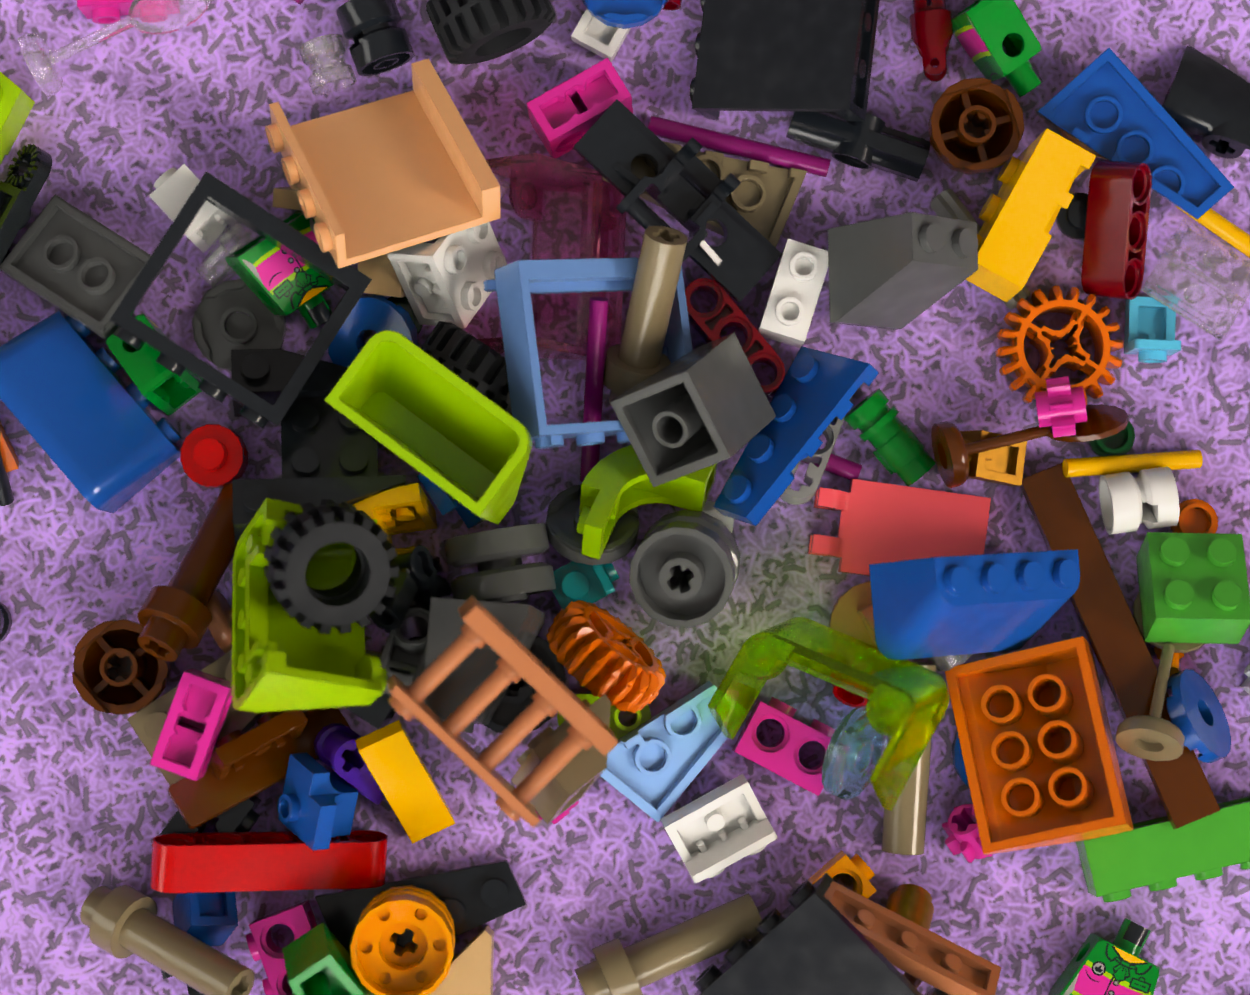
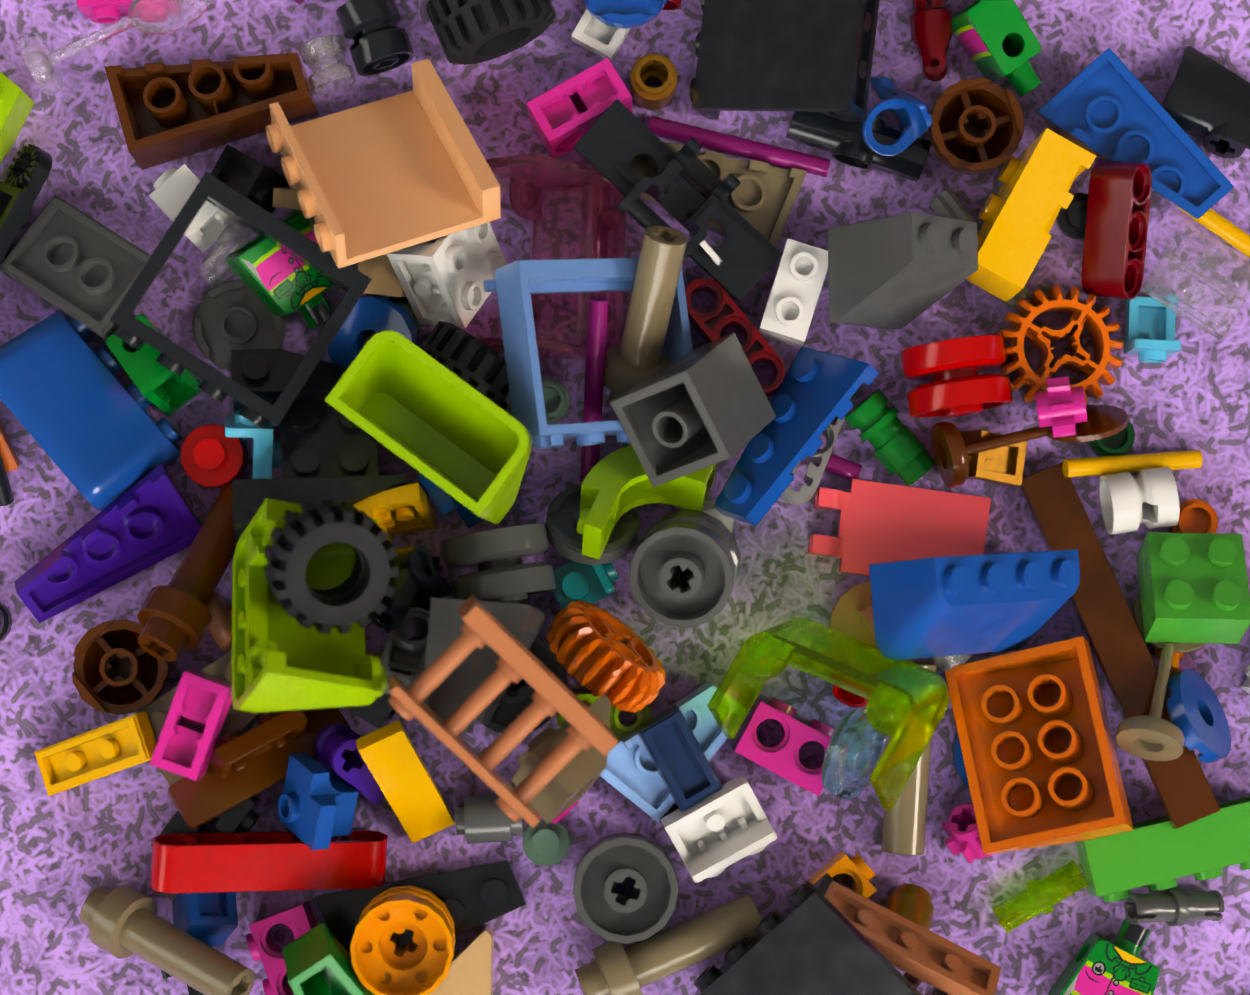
none -> dark purple wing [14,463,202,623]
none -> yellow tile [34,711,157,796]
none -> reddish brown wedge [104,53,319,170]
none -> black bracket [210,144,289,214]
none -> medium azure bracket [225,409,282,479]
none -> dark grey brick [455,794,524,844]
none -> sand green plate [522,819,570,866]
none -> sand green plate [541,378,570,425]
none -> dark grey wheel [573,832,679,944]
none -> pearl gold brick [630,54,677,110]
none -> dark blue tile [635,705,722,812]
none -> blue piece [862,77,932,156]
none -> red wheel [900,335,1013,419]
none -> clear neon green pin [991,860,1088,934]
none -> dark grey pin [1124,888,1225,926]

